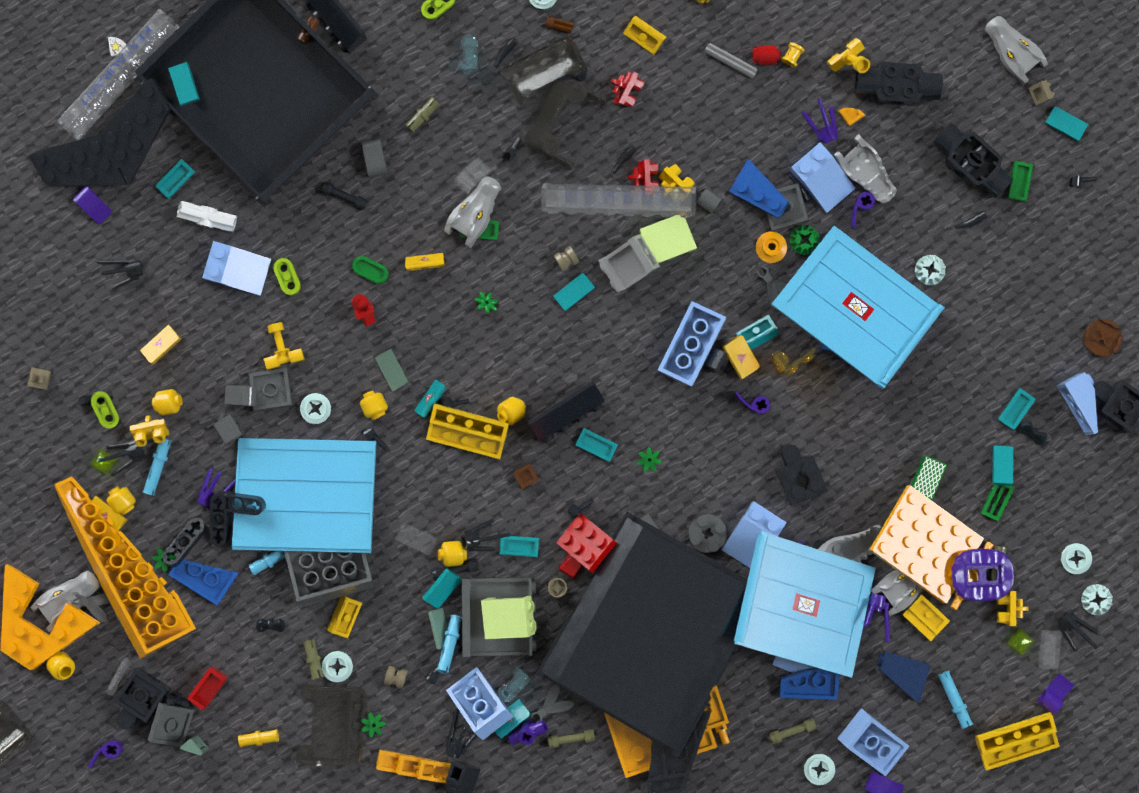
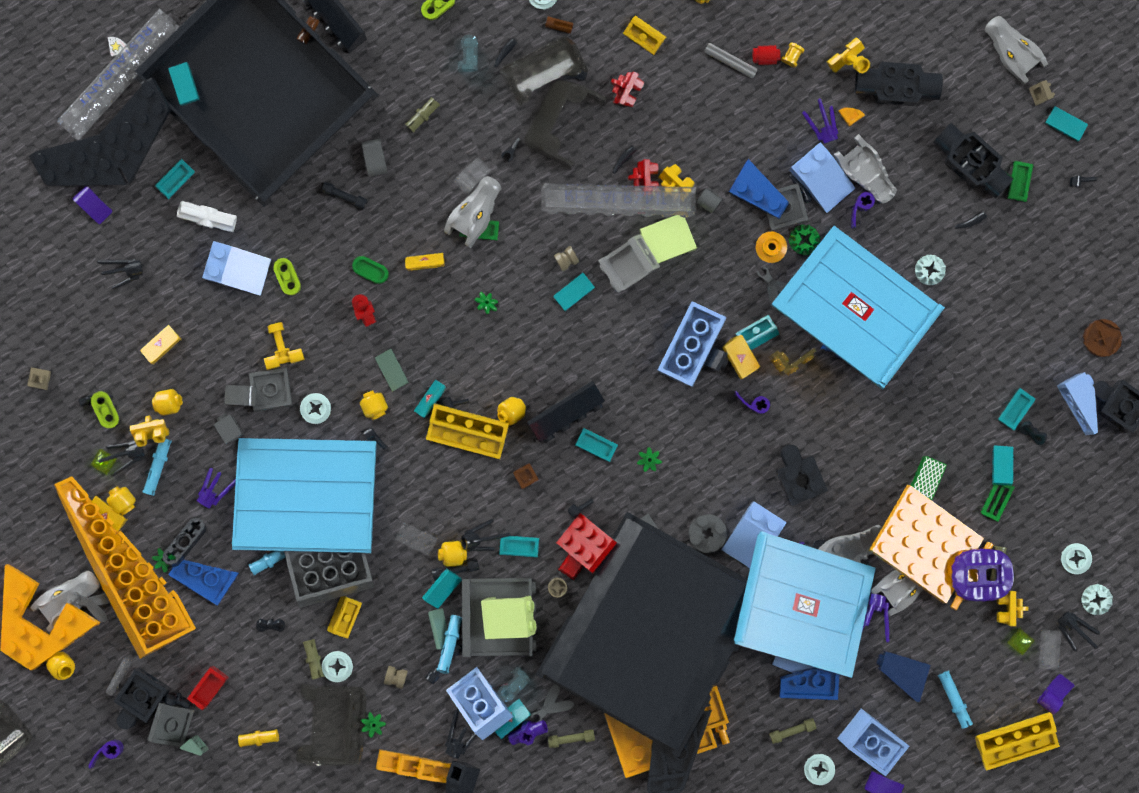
black beam [210,491,266,547] -> none
yellow plate [902,594,950,641] -> none

